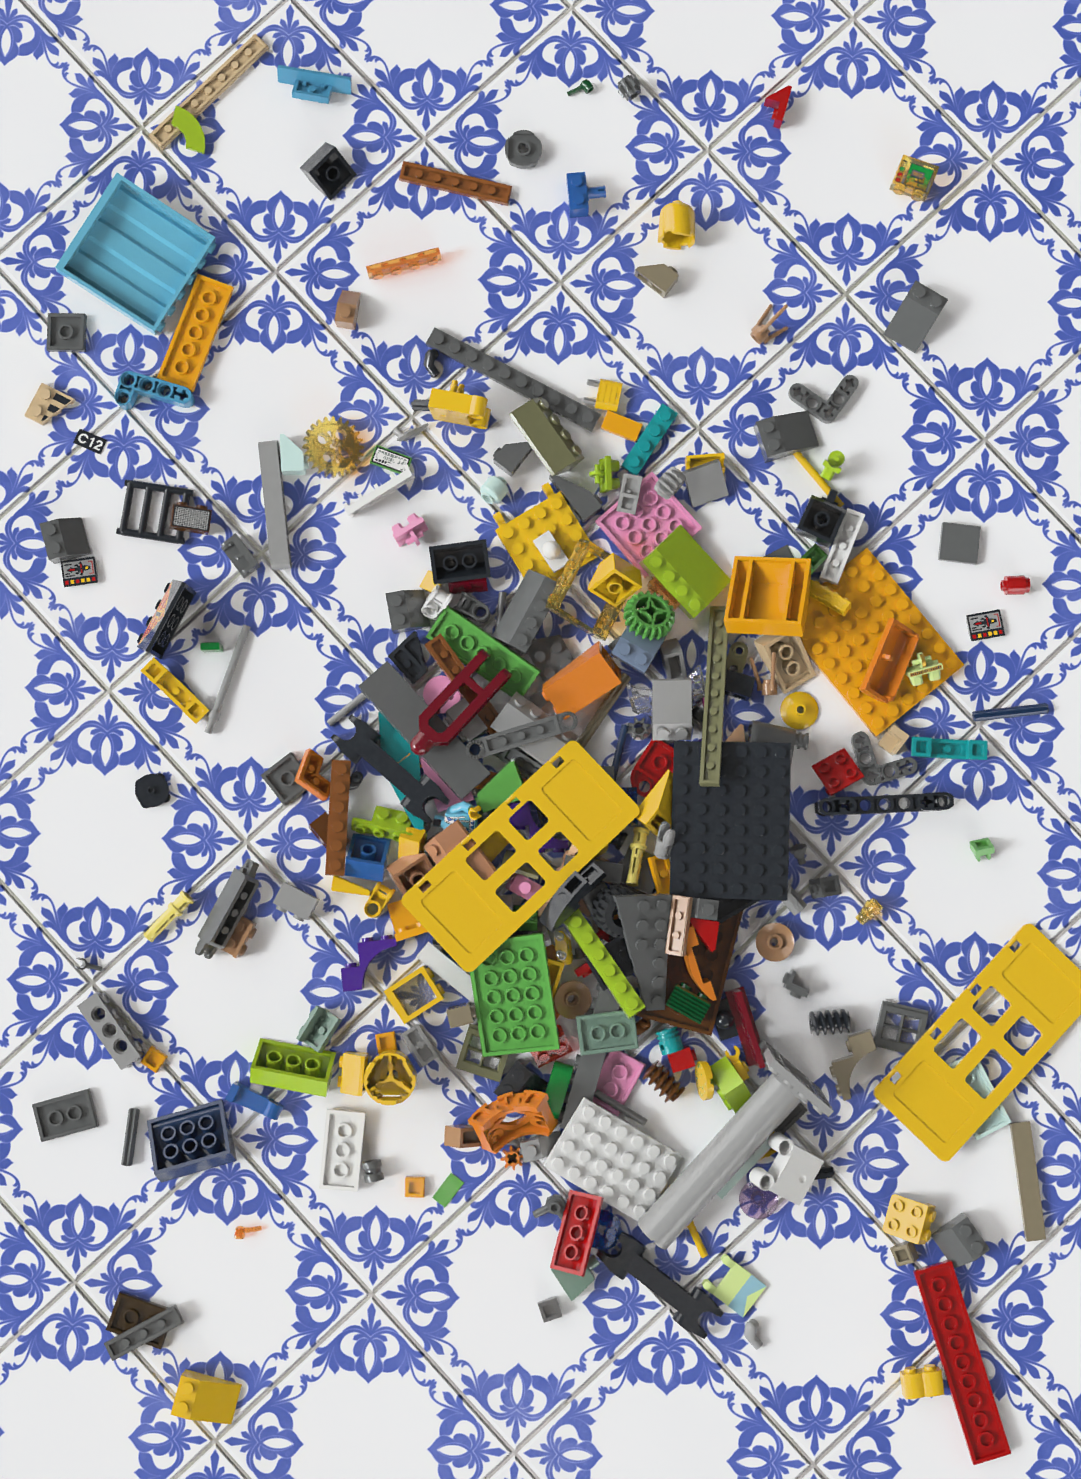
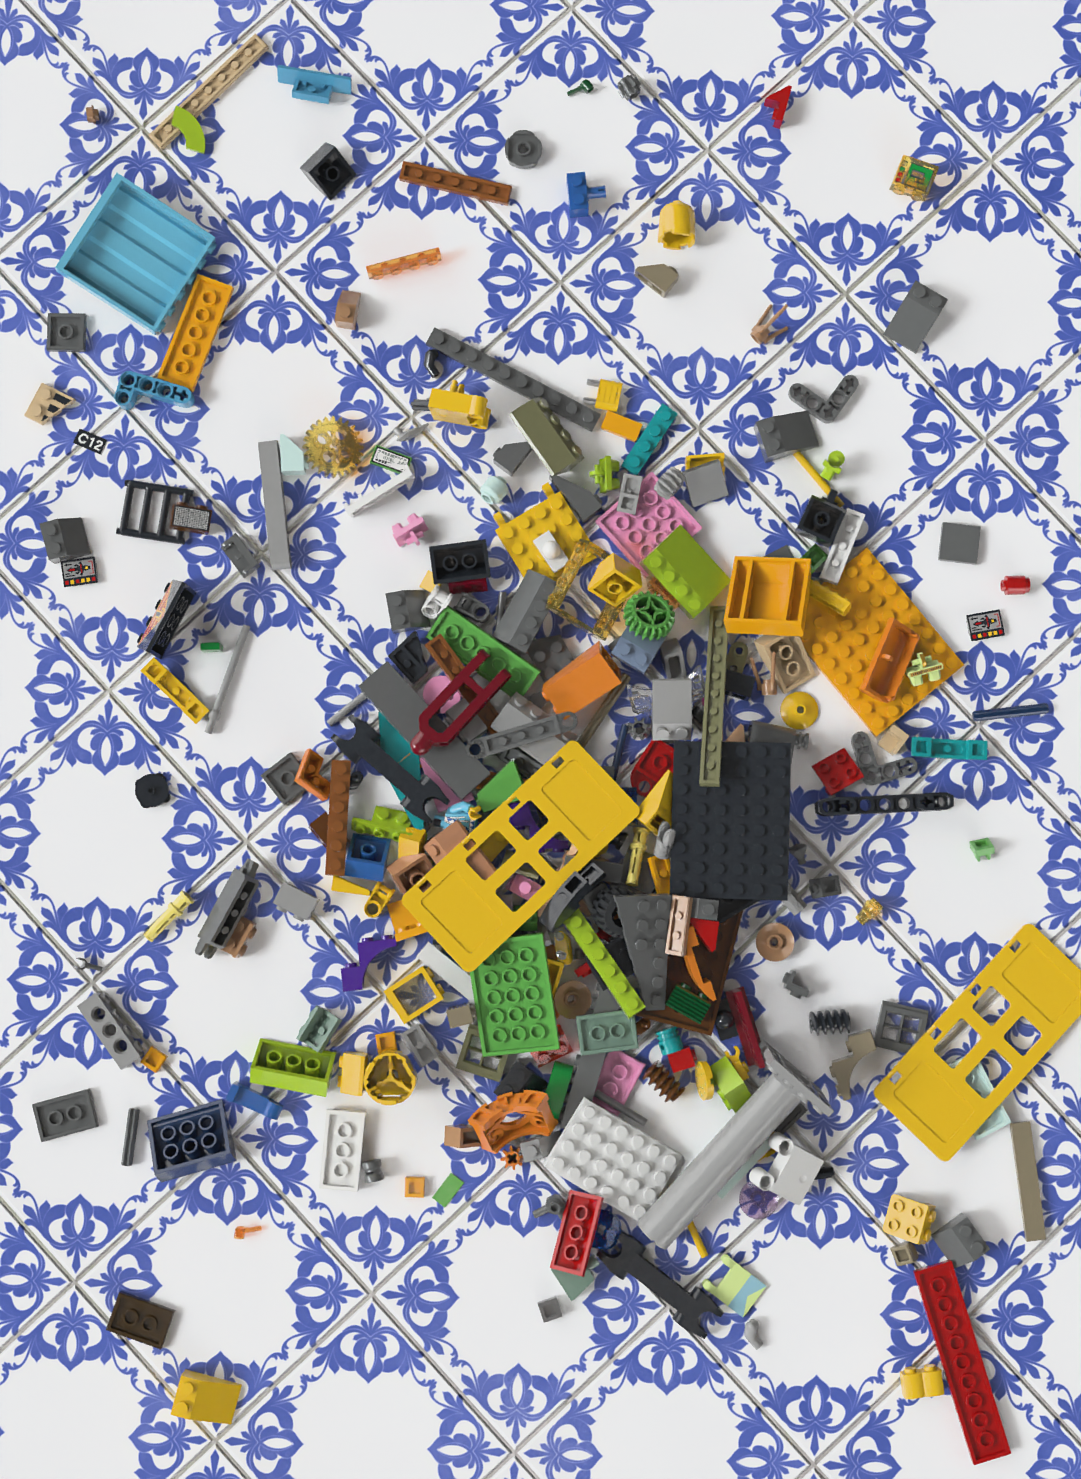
dark grey tile [104,1304,184,1361] -> none
none -> medium nougat plate [86,105,99,124]

